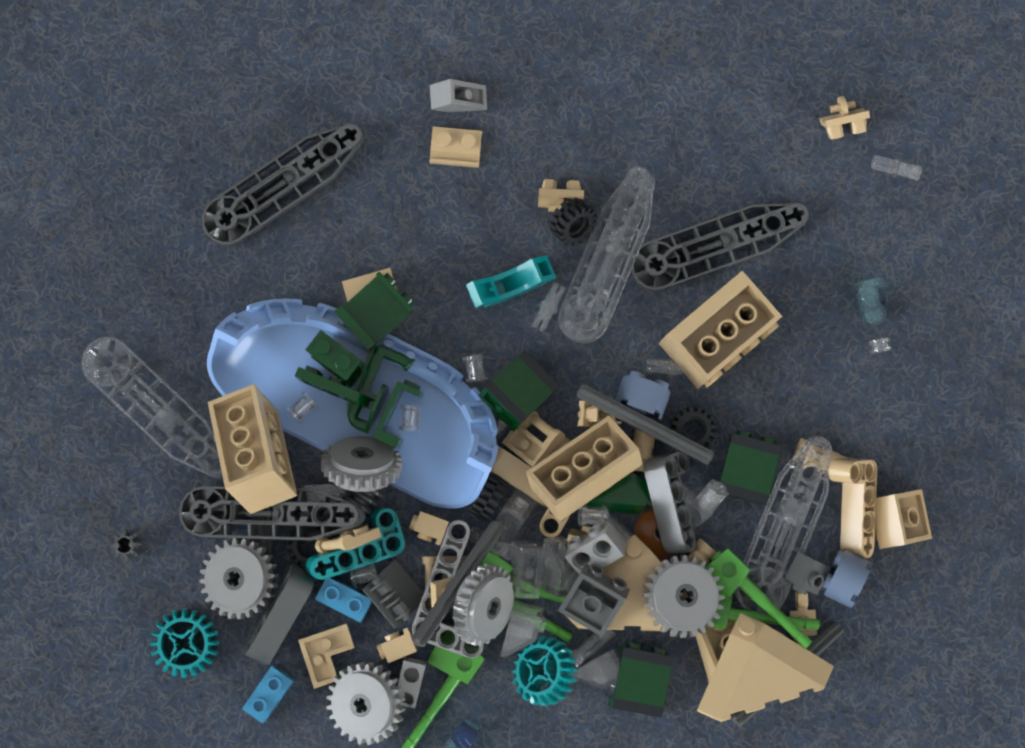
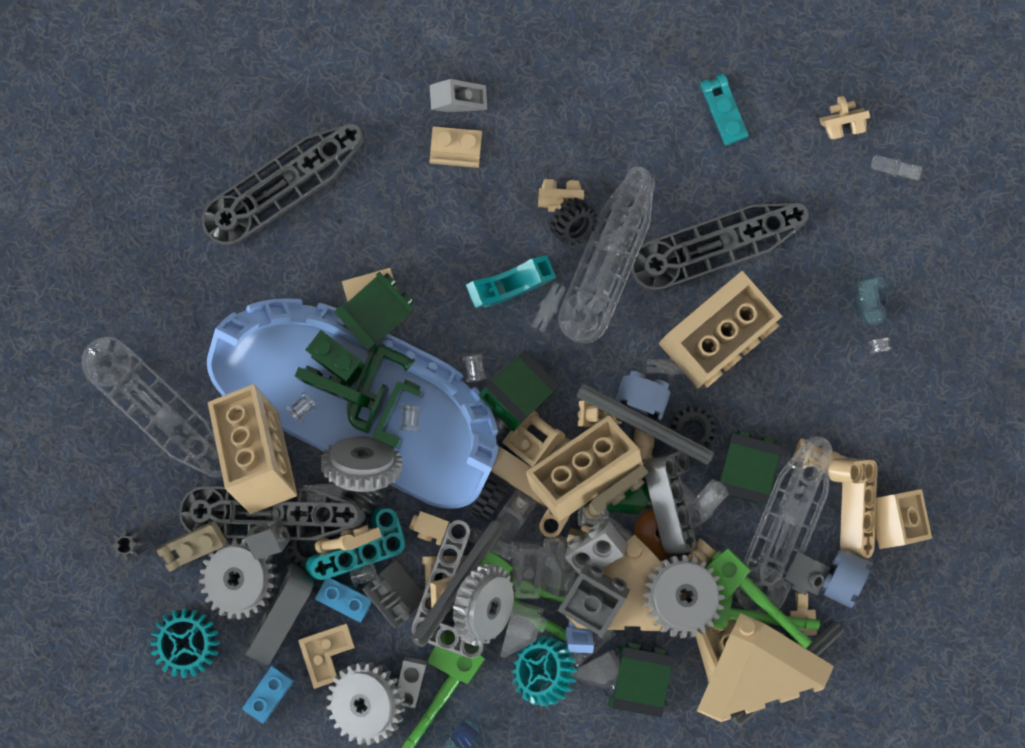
tan brick [377,627,418,663] -> none
none -> dark tan plate [156,521,227,572]
none -> dark grey brick [244,518,290,560]
none -> light blue plate [565,620,594,653]
none -> dark tan plate [585,465,649,520]
none -> teal plate [700,73,749,146]

